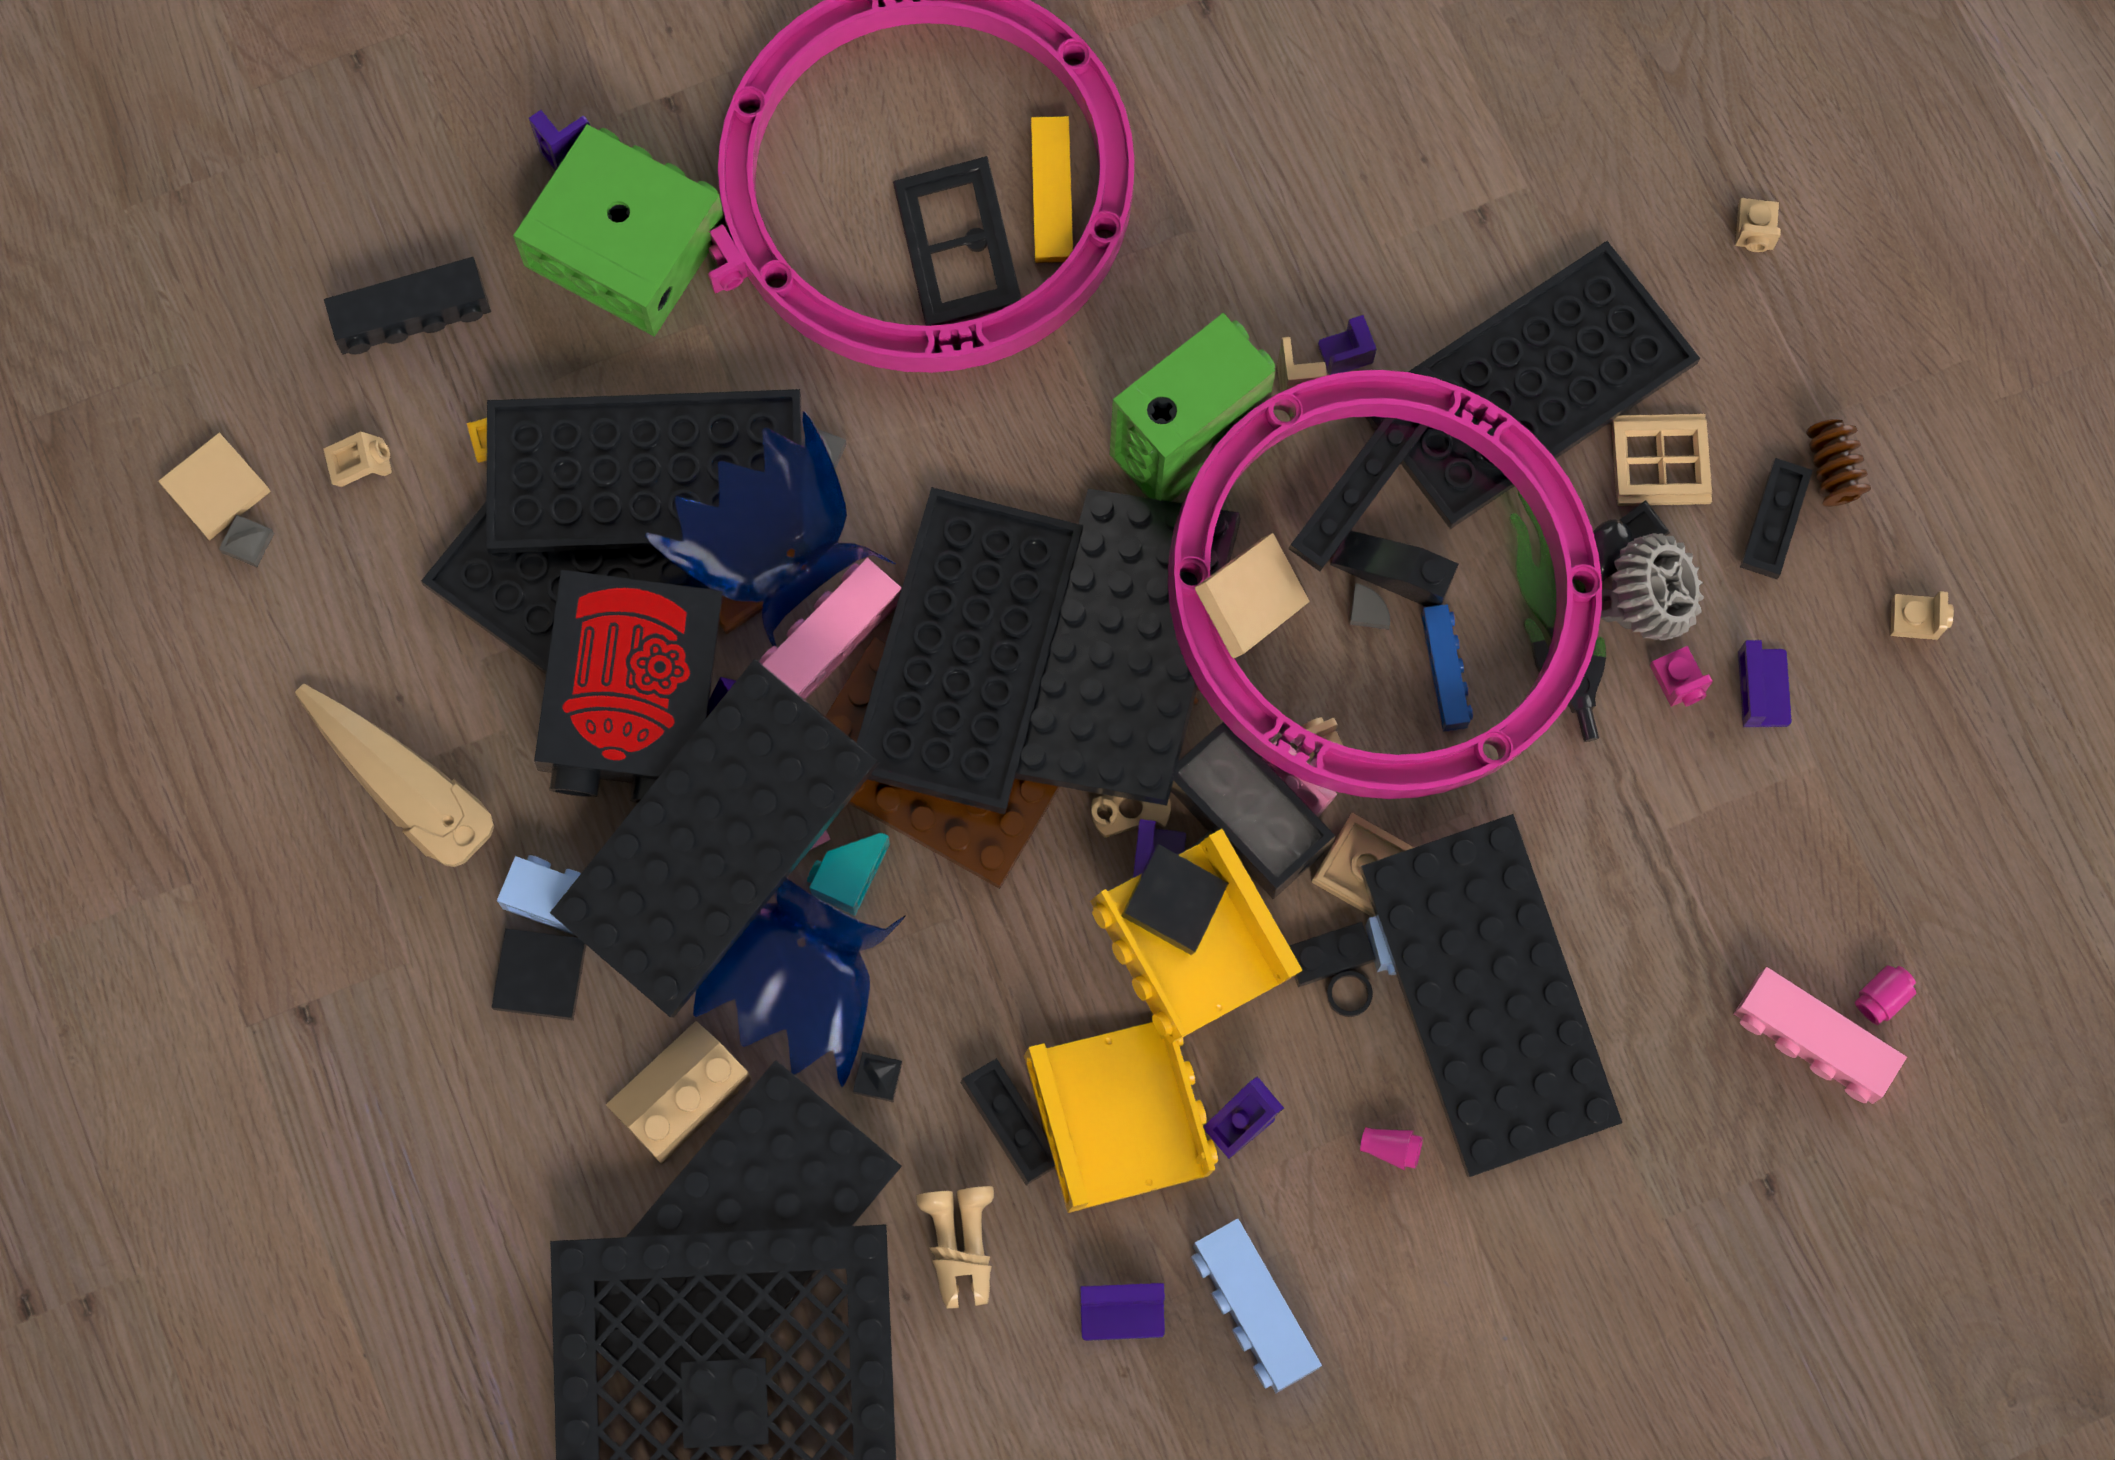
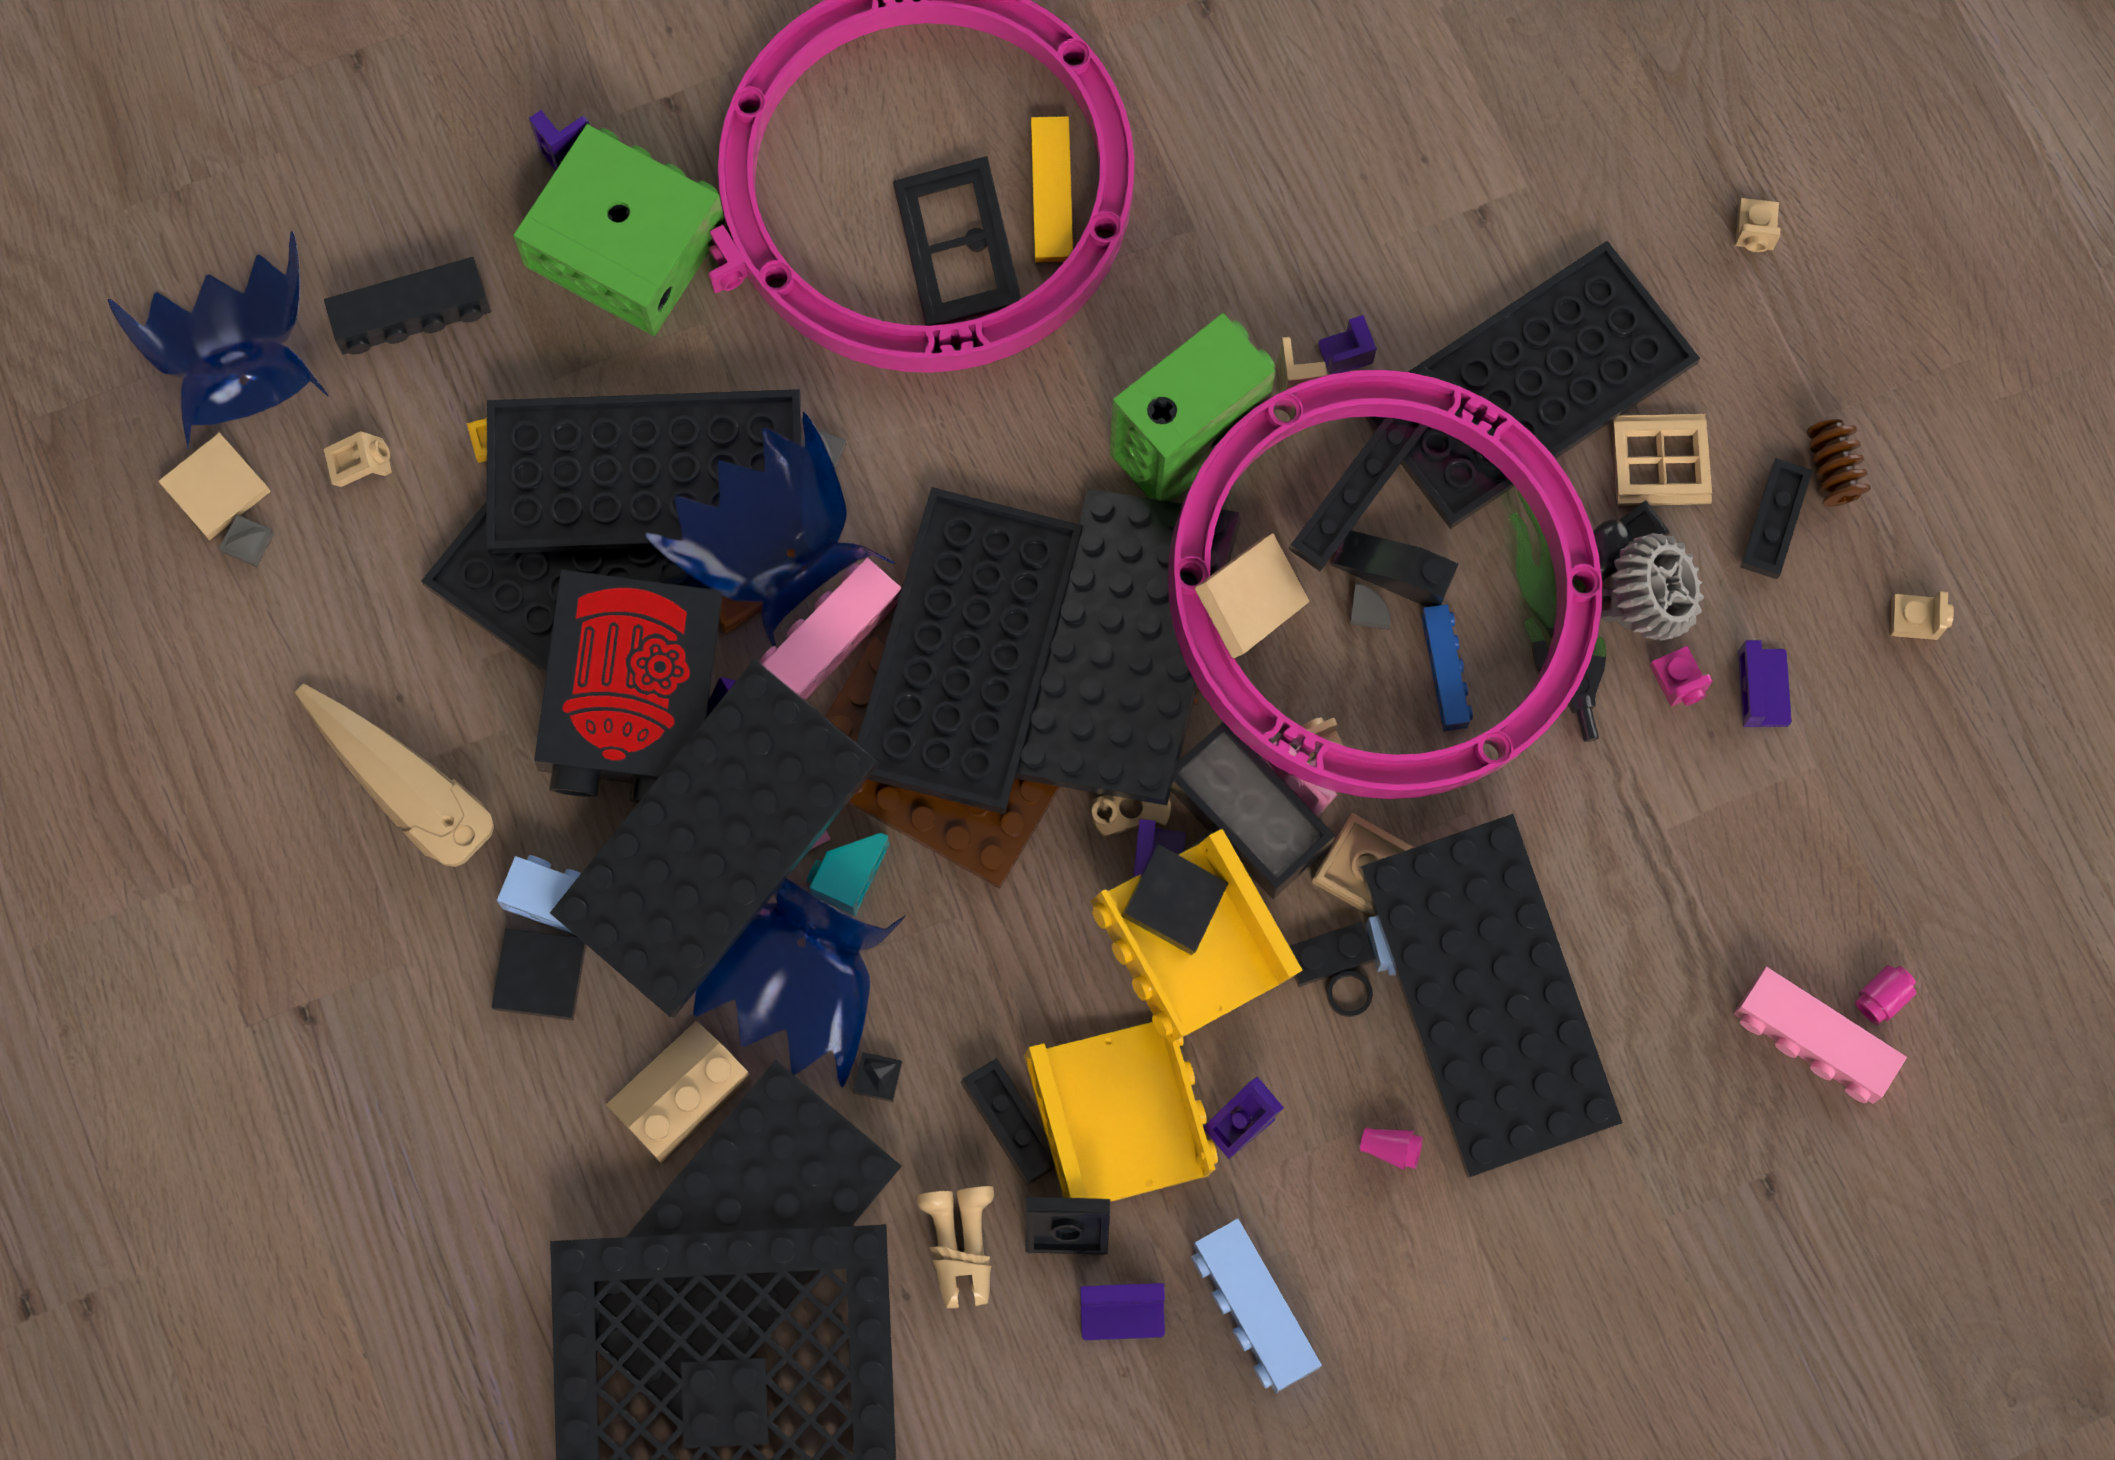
none -> clear blue piece [108,231,329,449]
none -> black tile [1025,1197,1110,1255]

